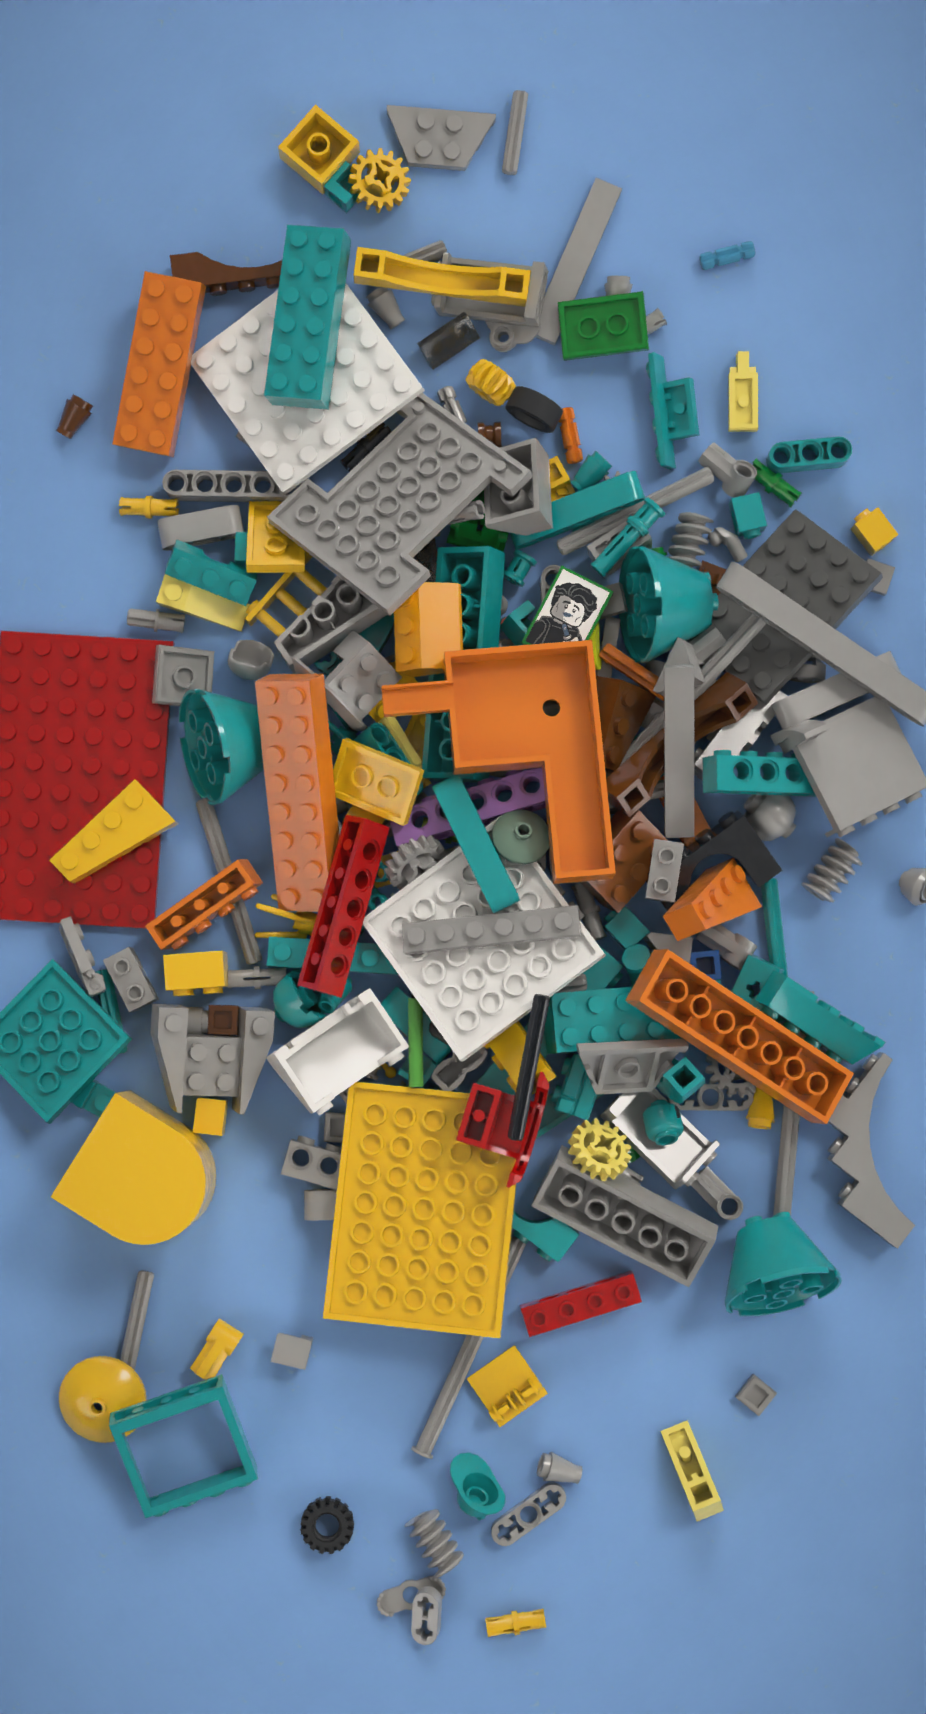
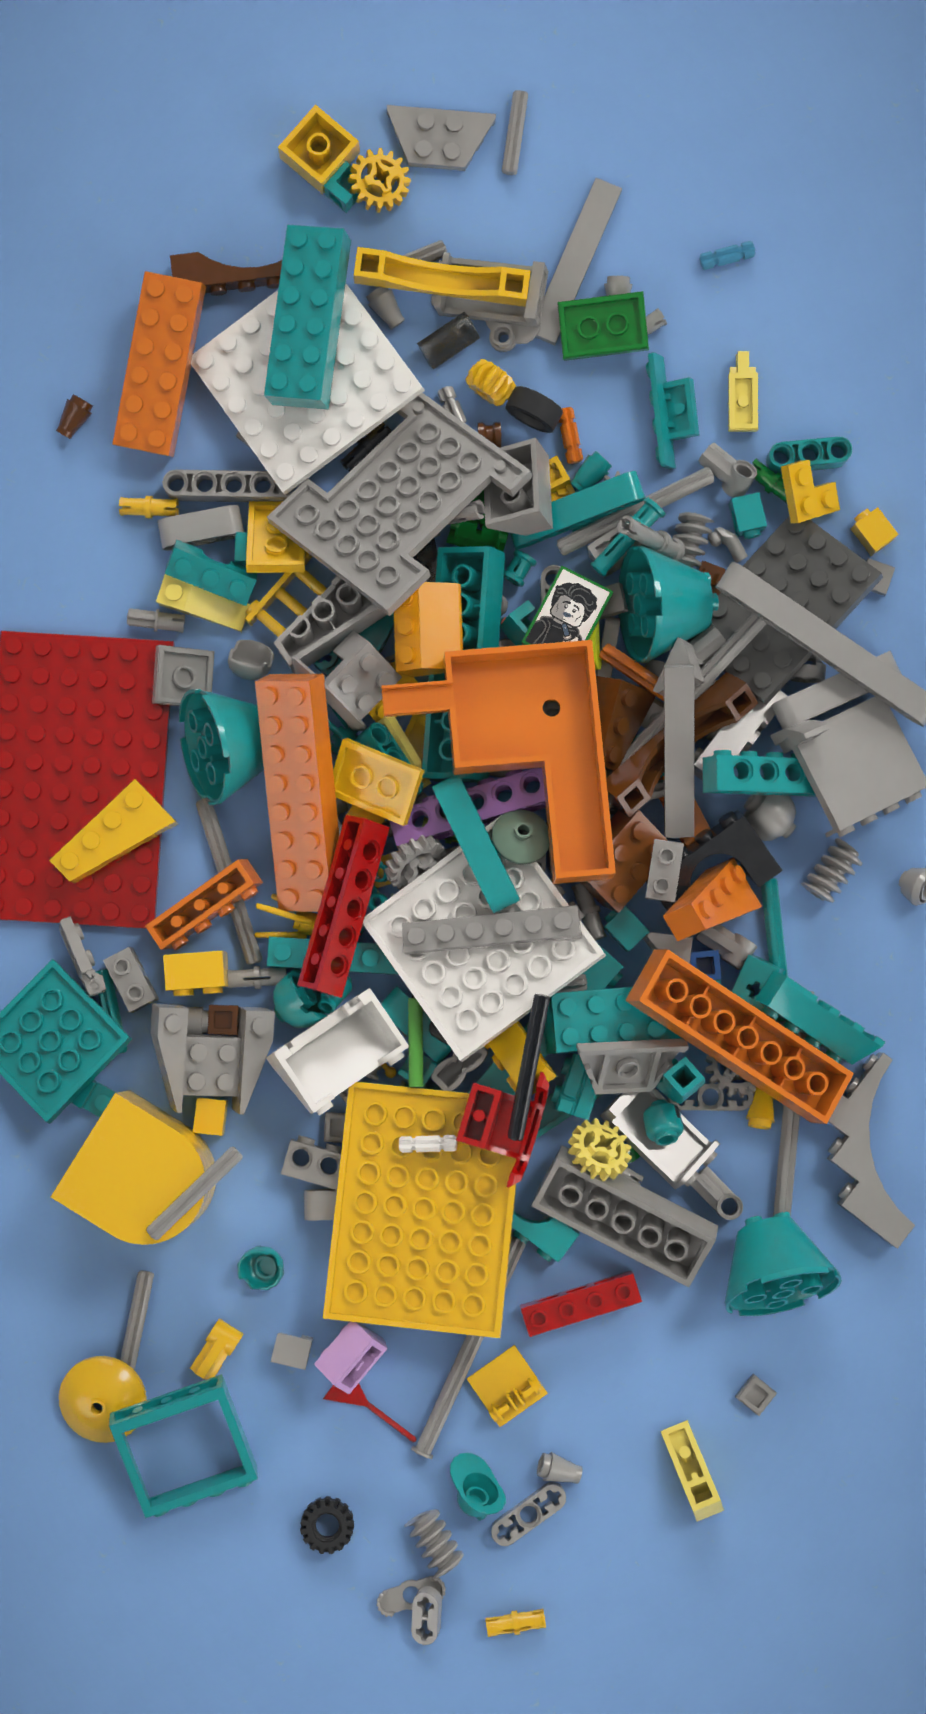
teal piece [622,944,652,987] -> none
none -> light grey axle [146,1147,243,1240]
none -> teal hair [237,1246,284,1290]
none -> lavender slope [314,1322,388,1394]
none -> red piece [323,1383,417,1442]
none -> white axle [399,1135,457,1153]
none -> light grey pin [618,515,685,562]
none -> yellow plate [781,460,840,523]

